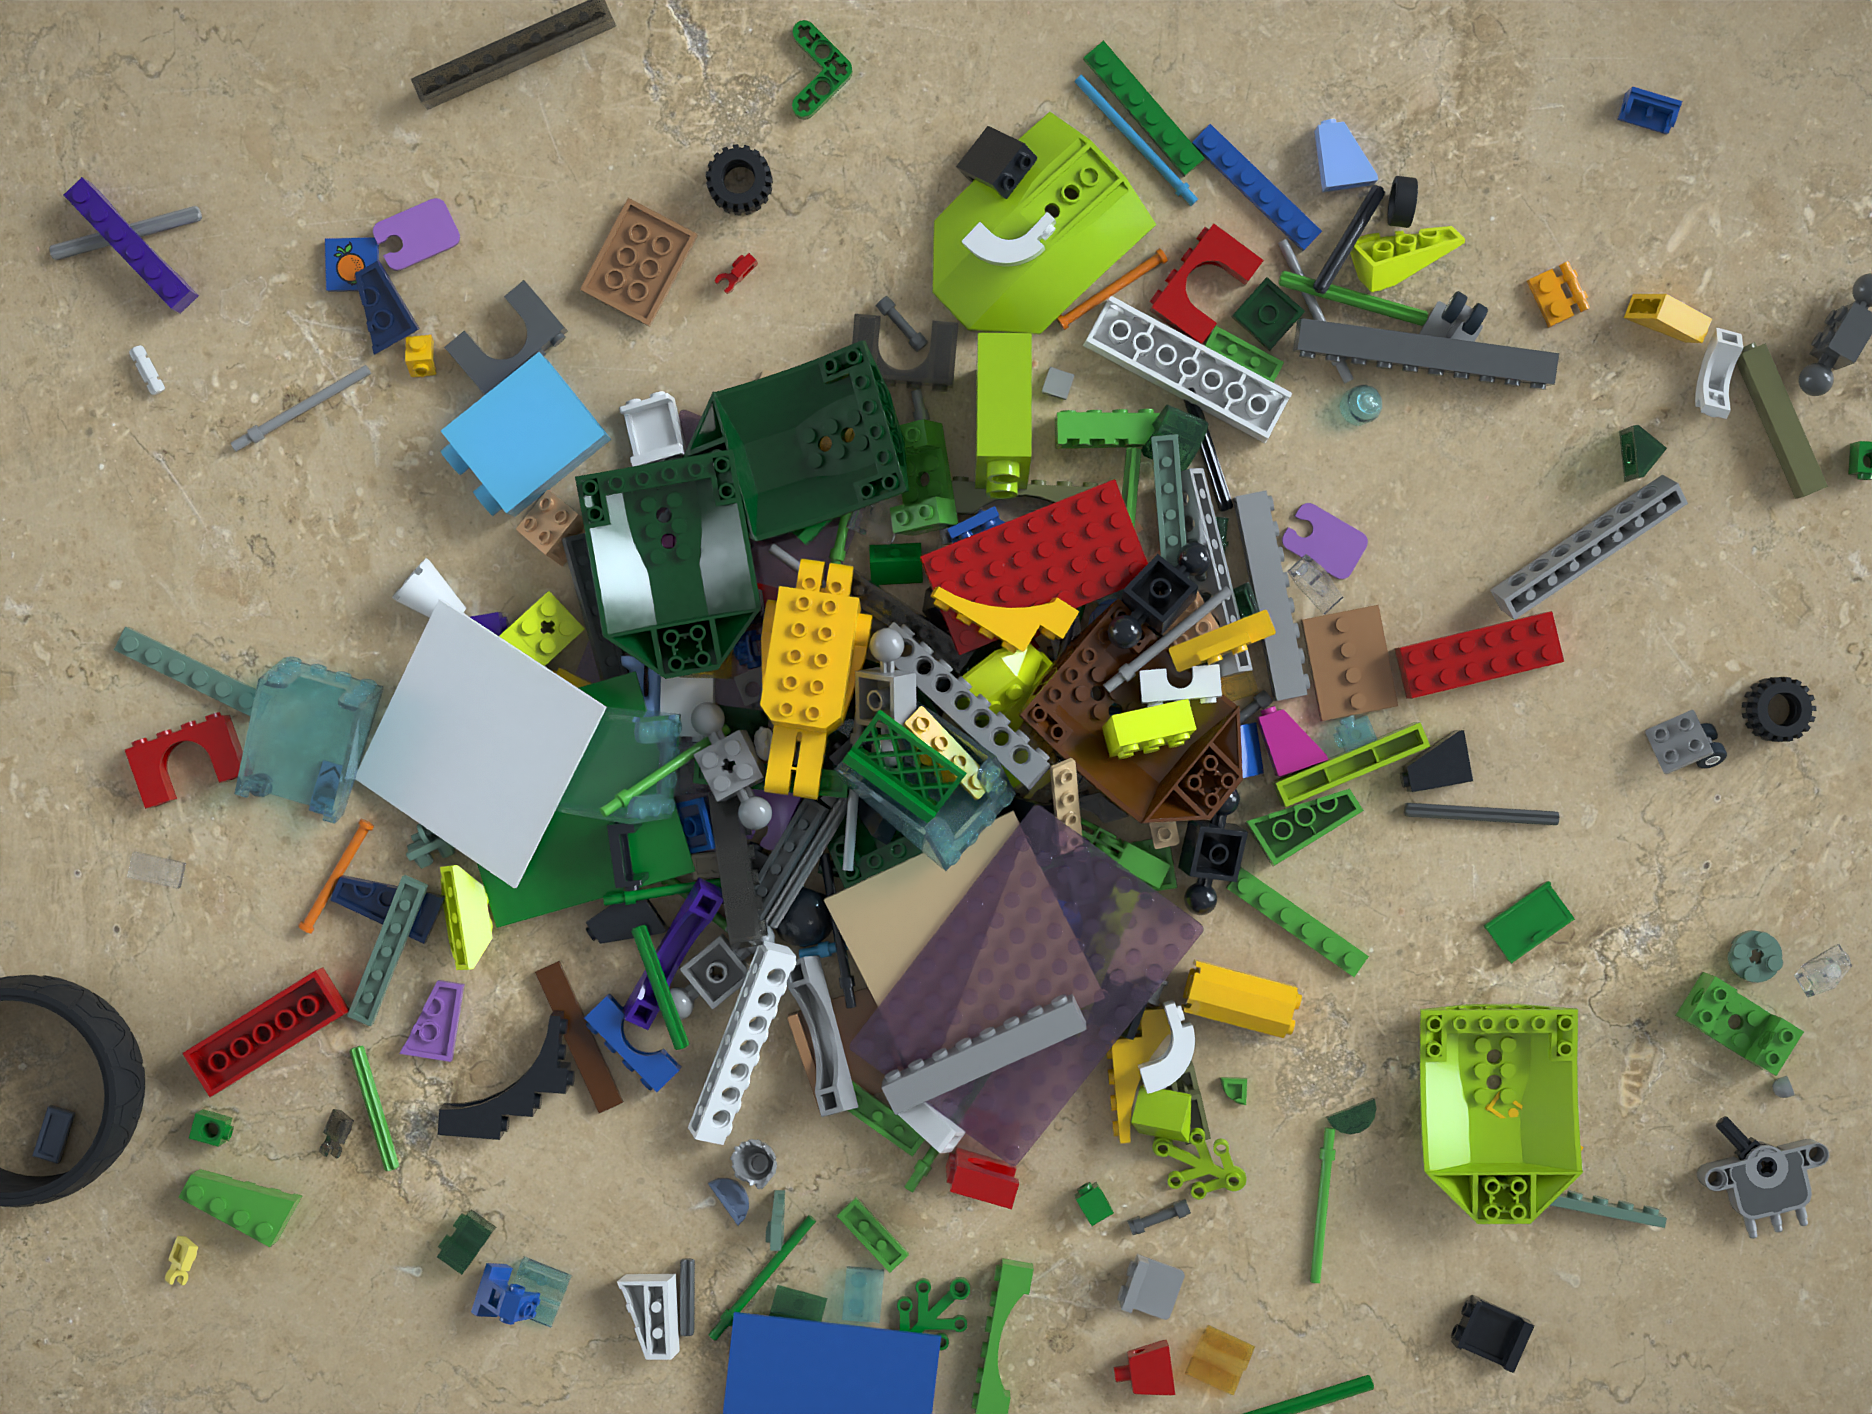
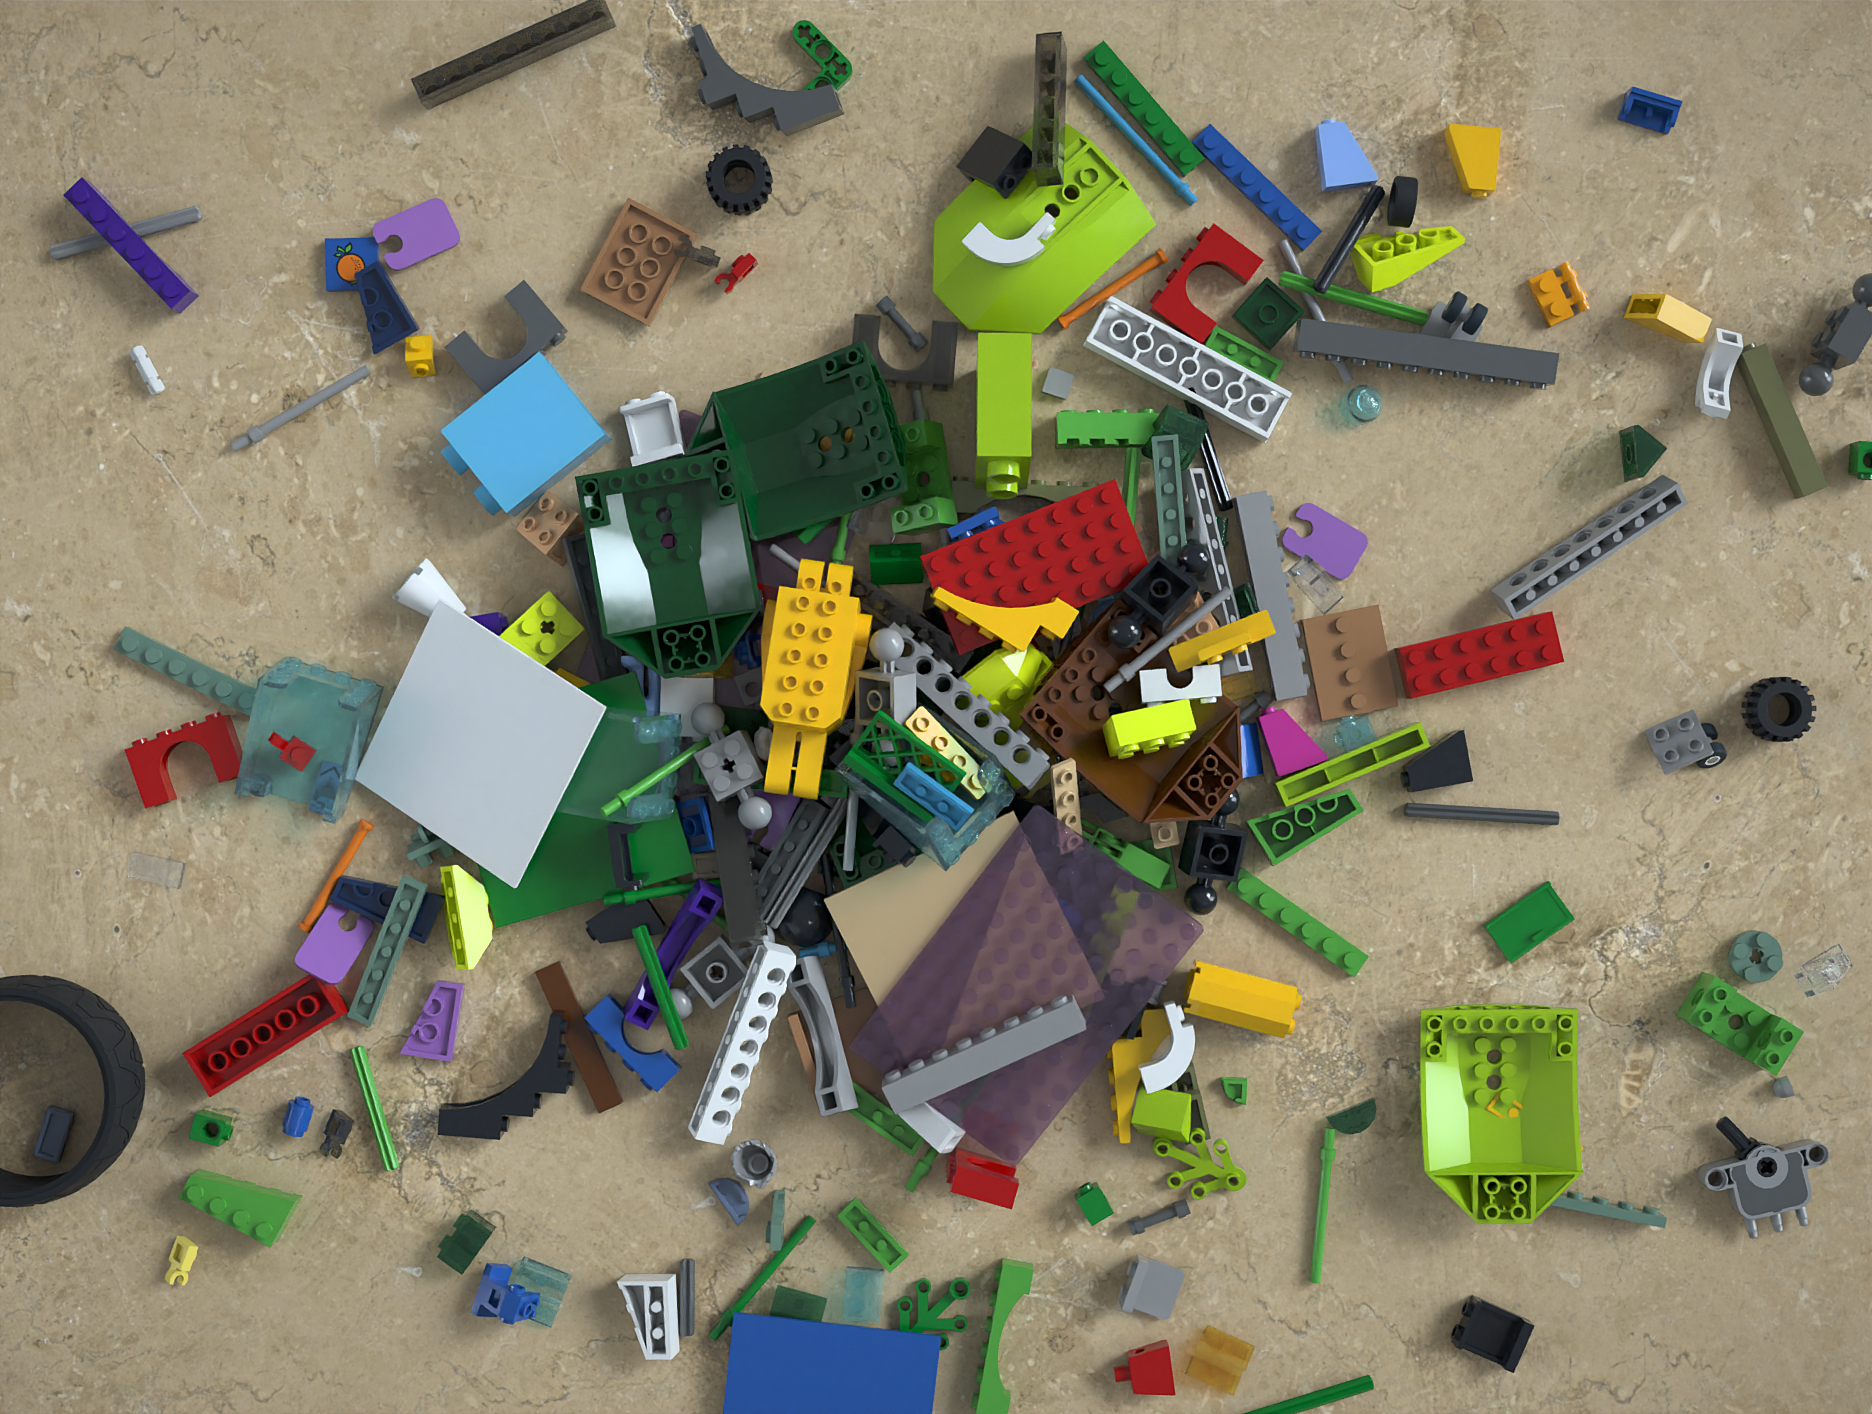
none -> red plate [268,731,317,772]
none -> blue brick [282,1096,314,1137]
none -> medium lavender piece [295,903,374,985]
none -> clear smoke plate [673,236,721,268]
none -> dark grey arch [691,24,844,136]
none -> black brick [872,825,919,868]
none -> dark azure tile [893,762,974,832]
none -> clear smoke brick [1032,31,1067,187]
none -> yellow slope [1444,123,1501,199]

